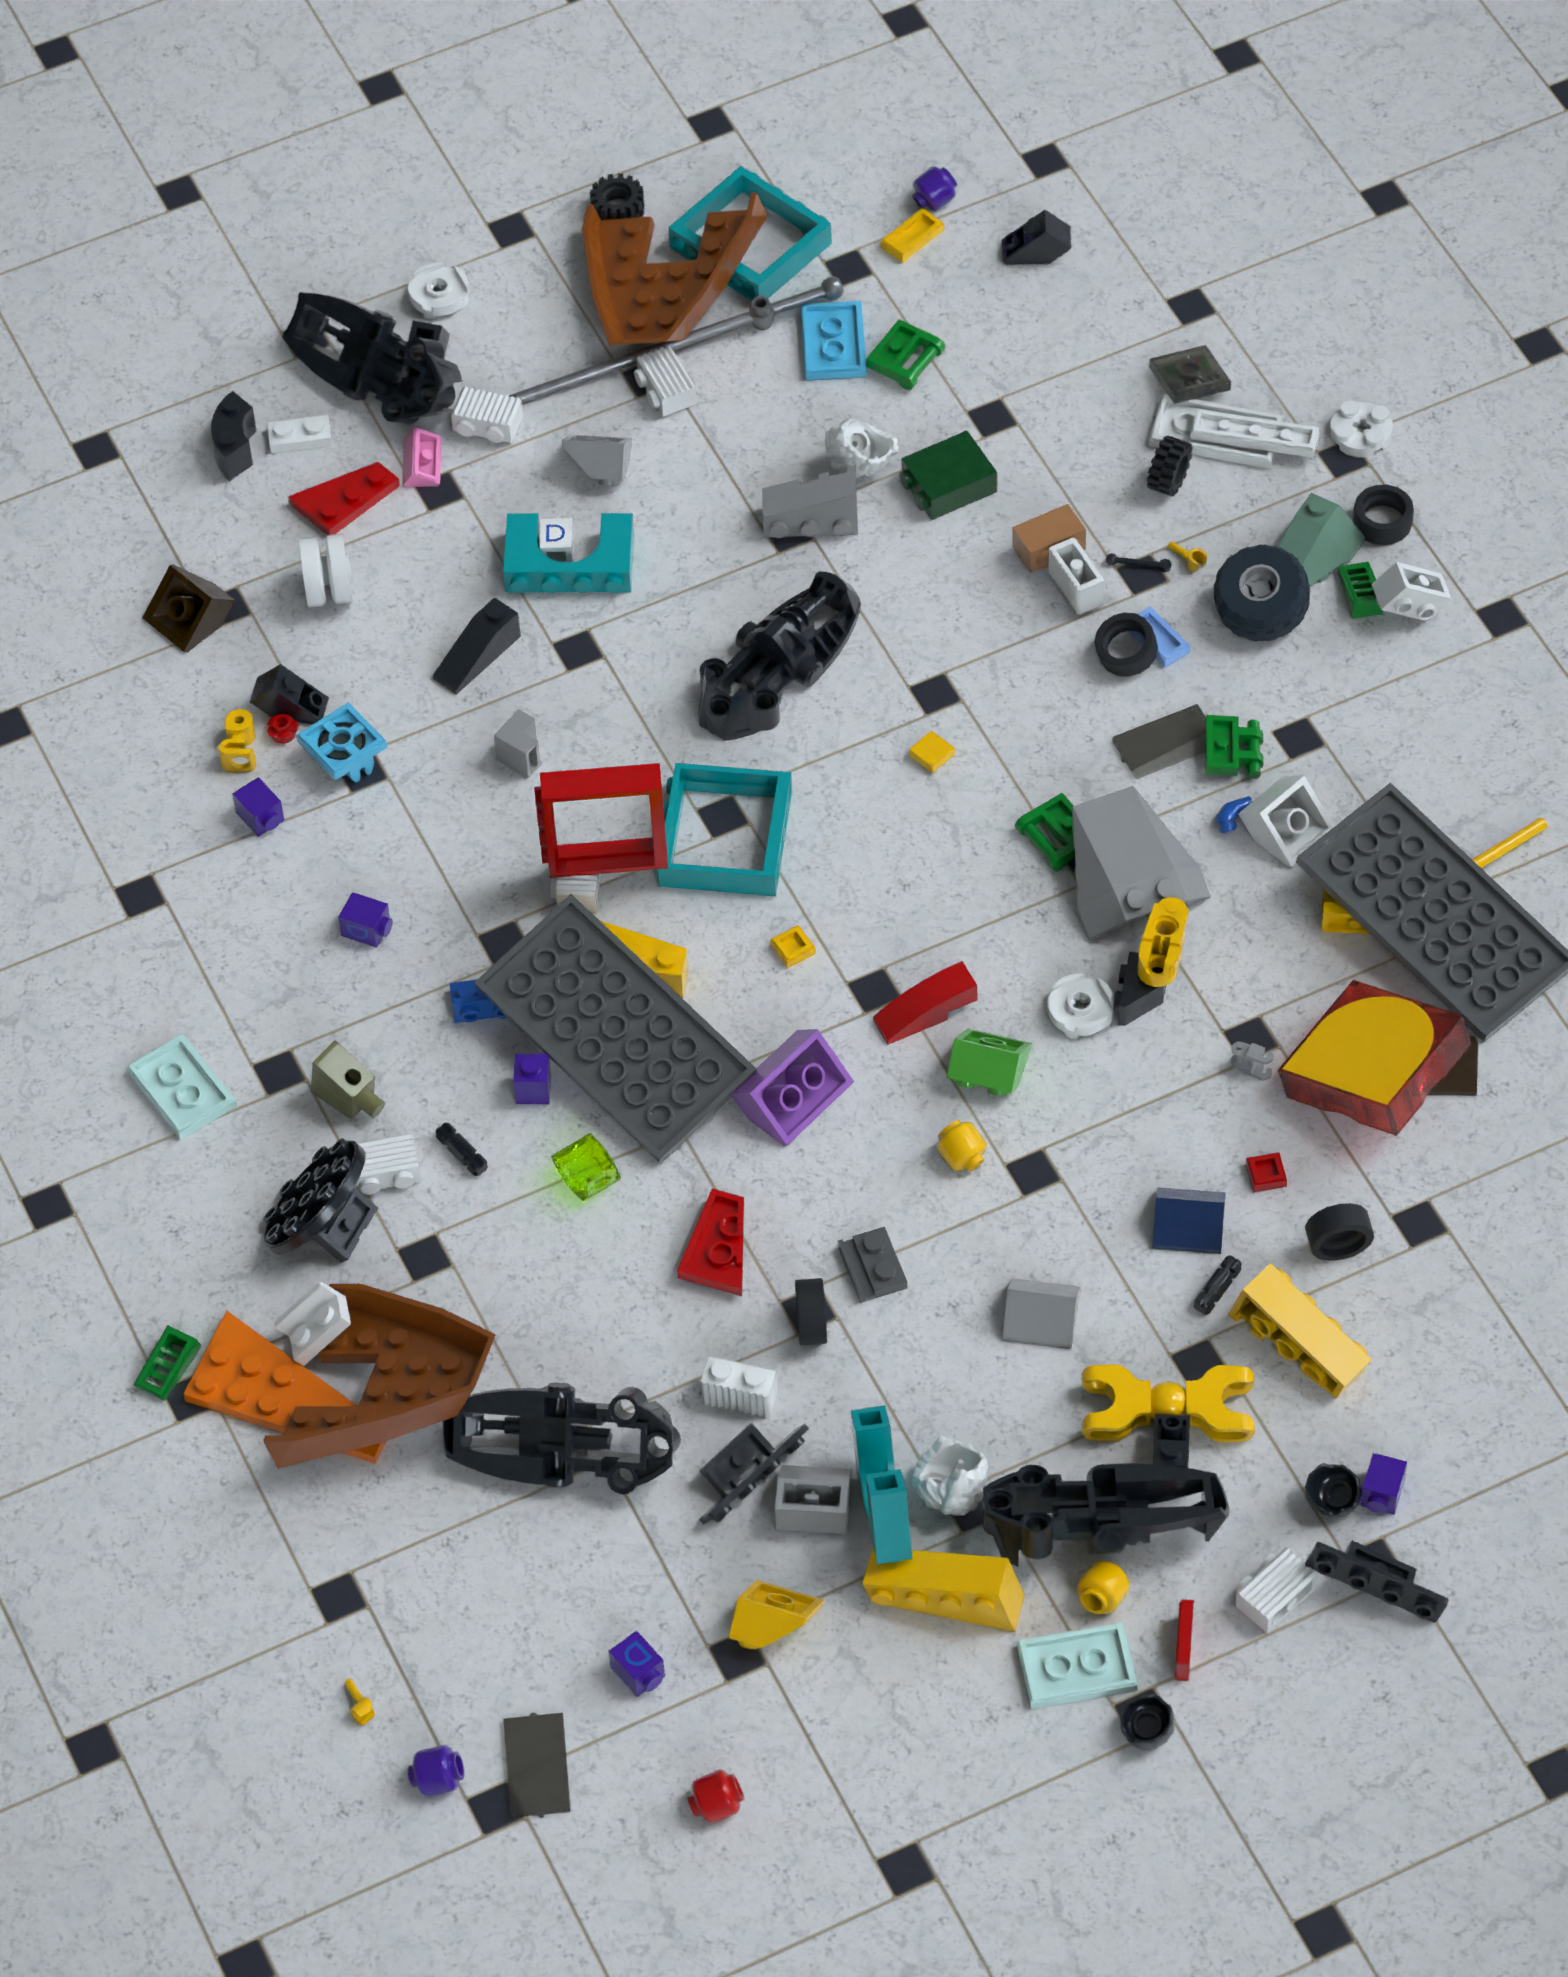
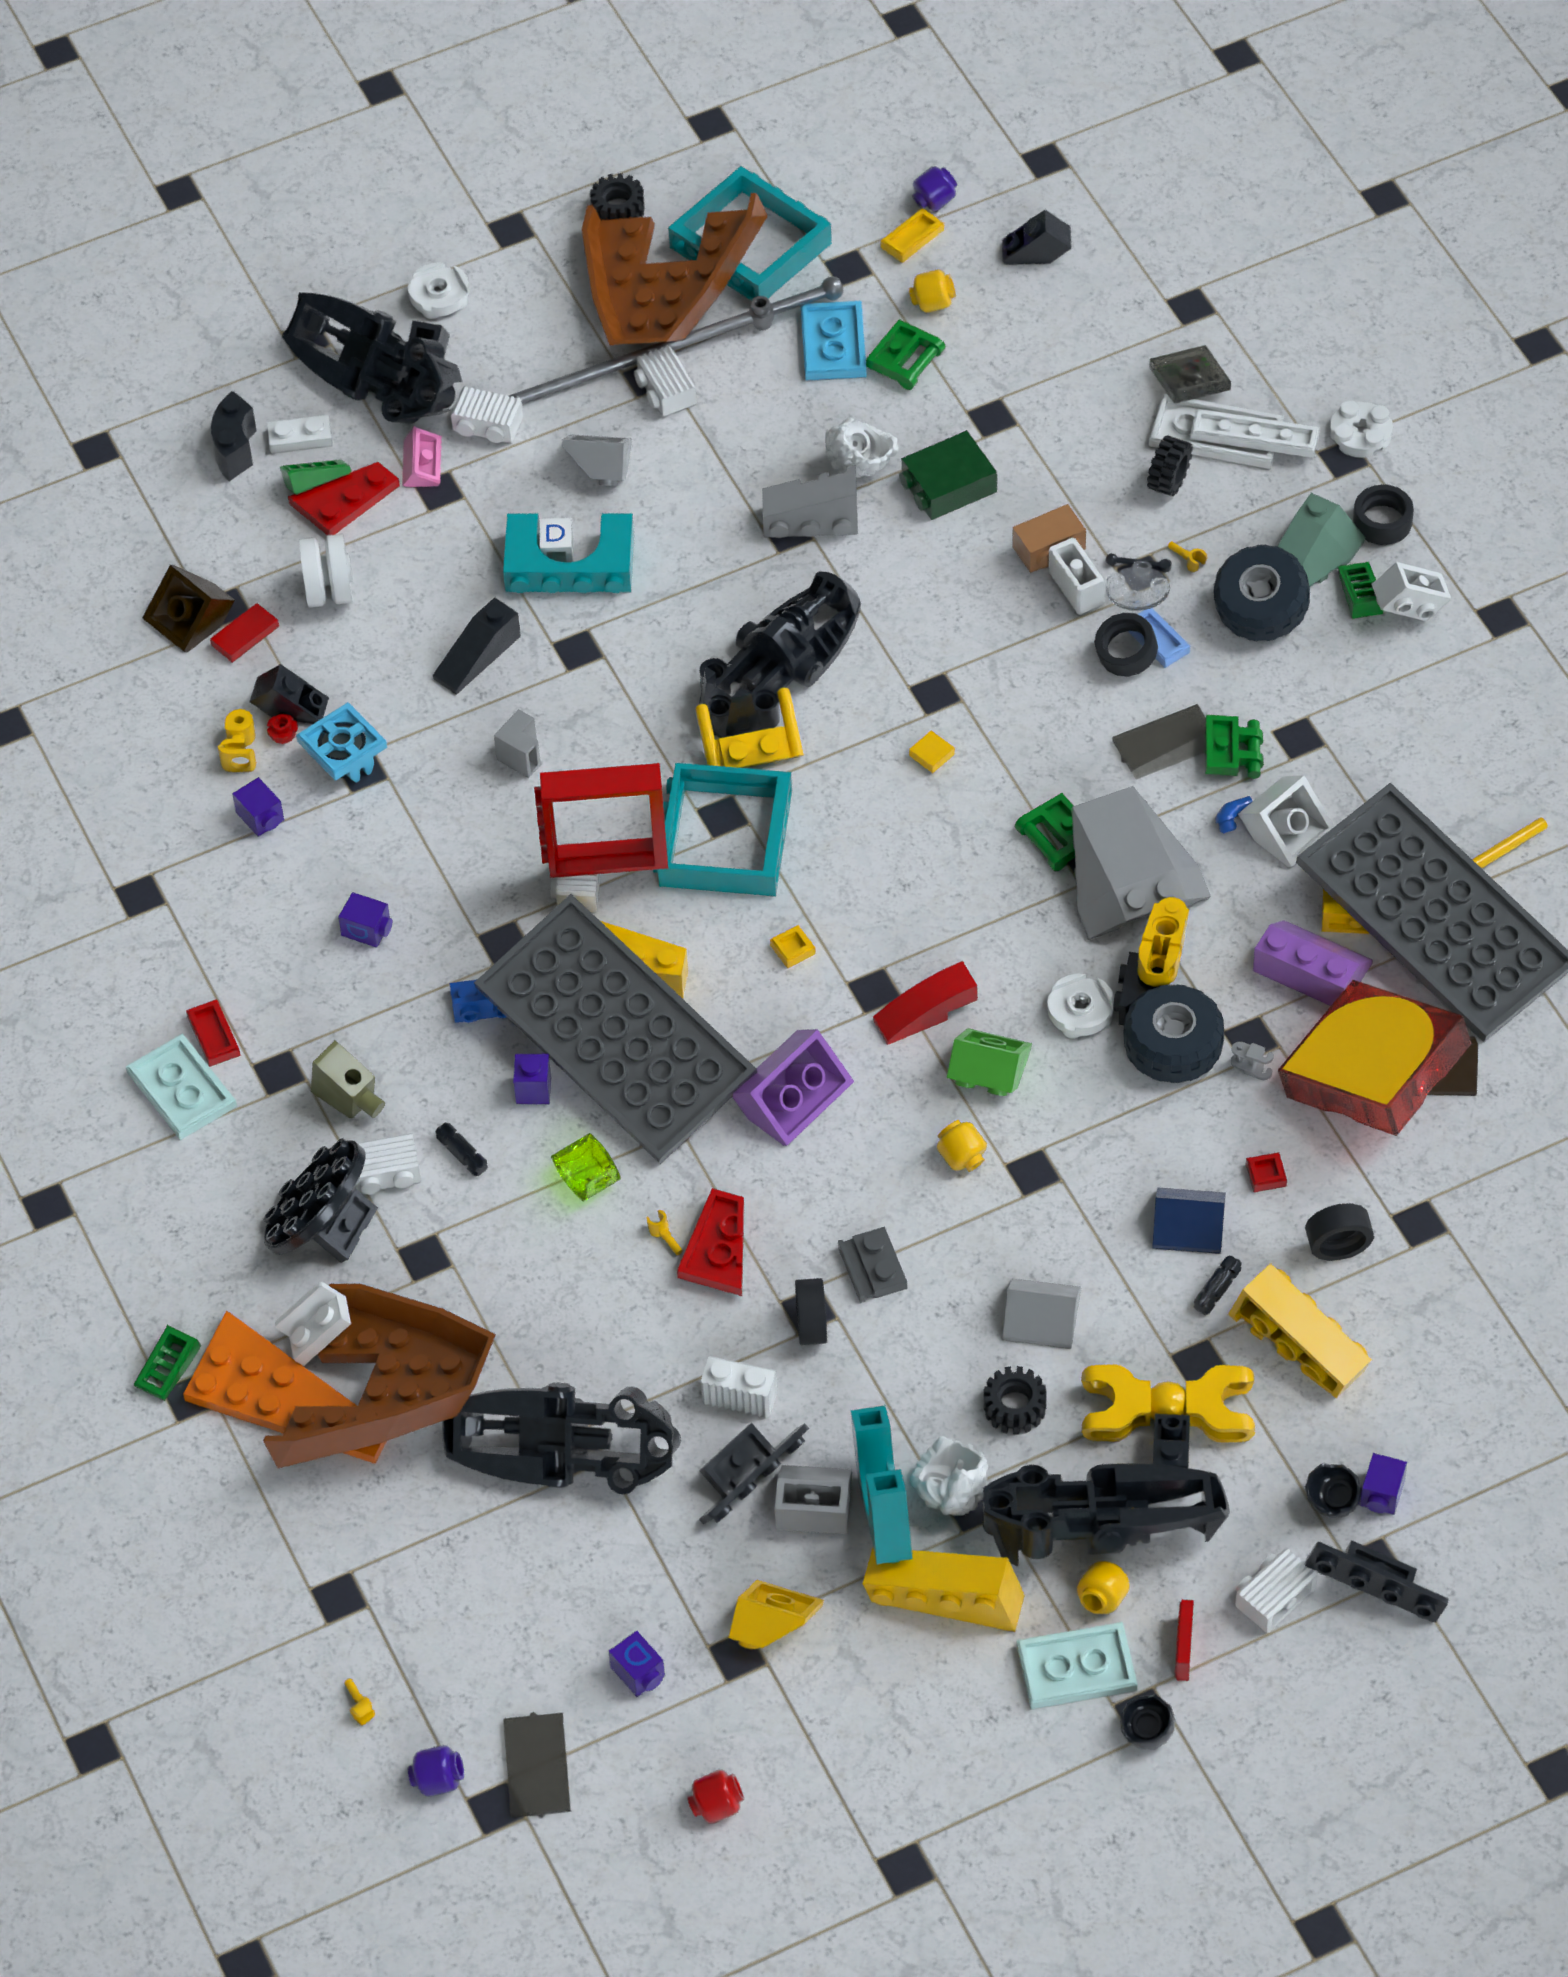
none -> red tile [186,999,241,1067]
none -> red tile [210,603,279,663]
none -> green slope [280,460,352,495]
none -> yellow hand [646,1210,683,1256]
none -> yellow plate [695,687,804,768]
none -> yellow head [909,269,956,313]
none -> black tyre [983,1366,1047,1435]
none -> clear dish [1106,561,1170,611]
none -> black wheel [1123,984,1225,1083]
none -> medium lavender slope [1253,920,1373,1009]

